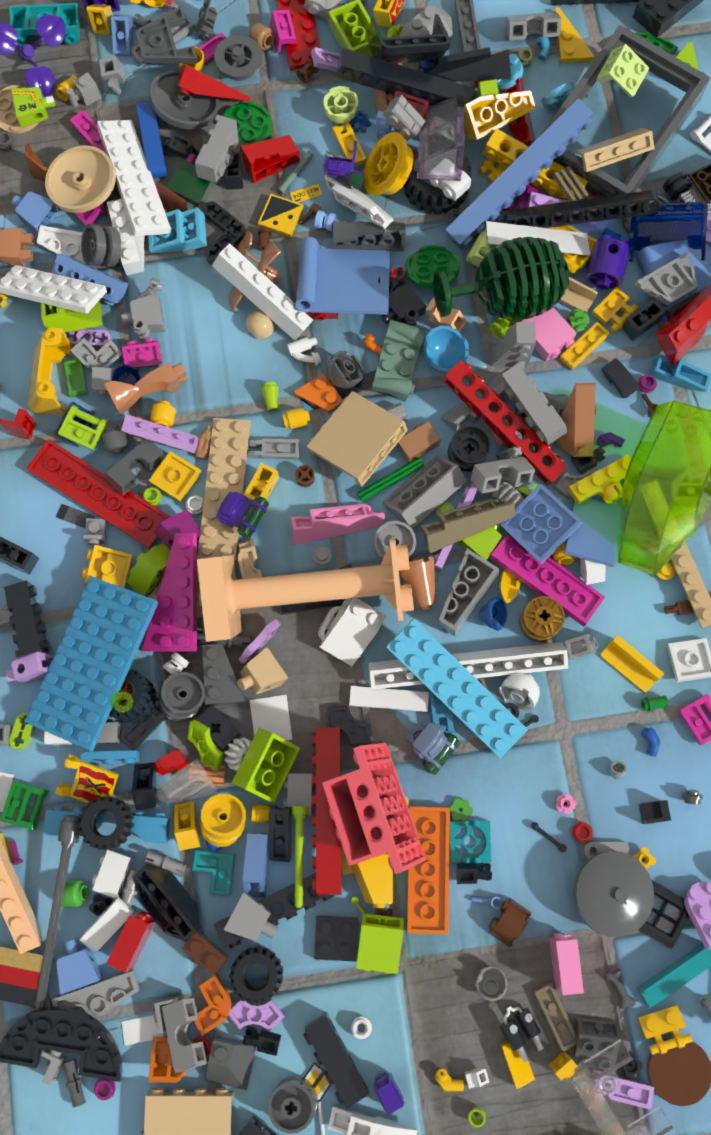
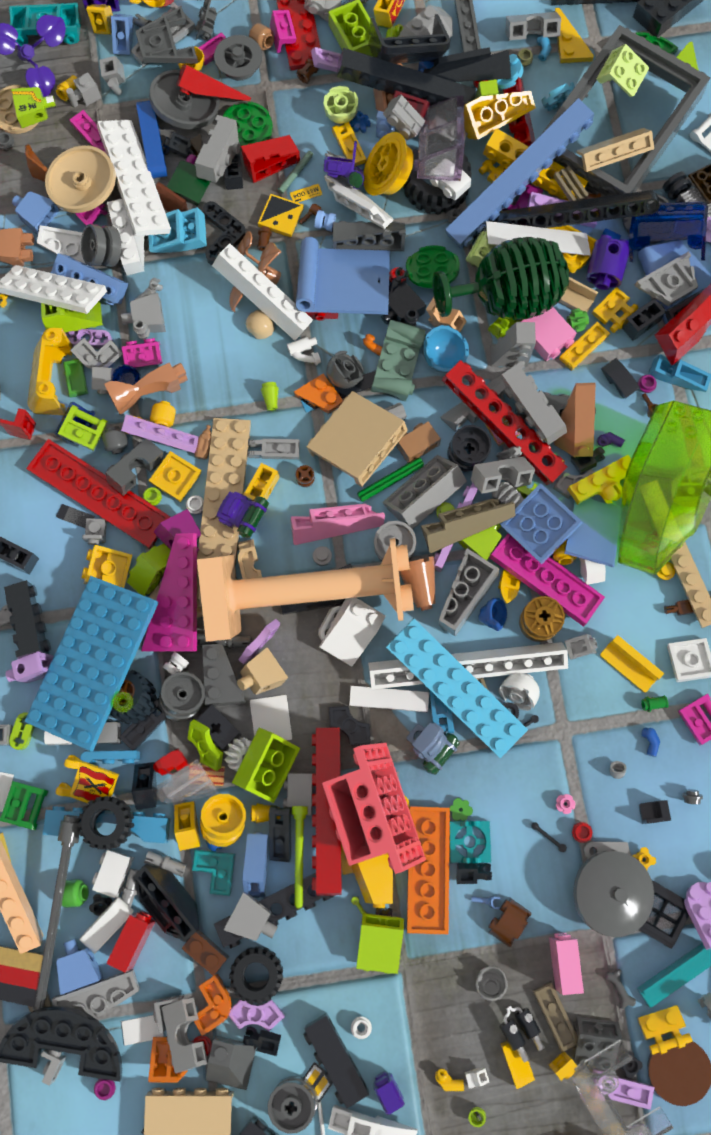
magenta piece [9,840,23,865] -> none
dark grey pin [62,1059,86,1108] -> none
yellow brick [282,407,310,429] -> none
black plate [314,916,357,961] -> none

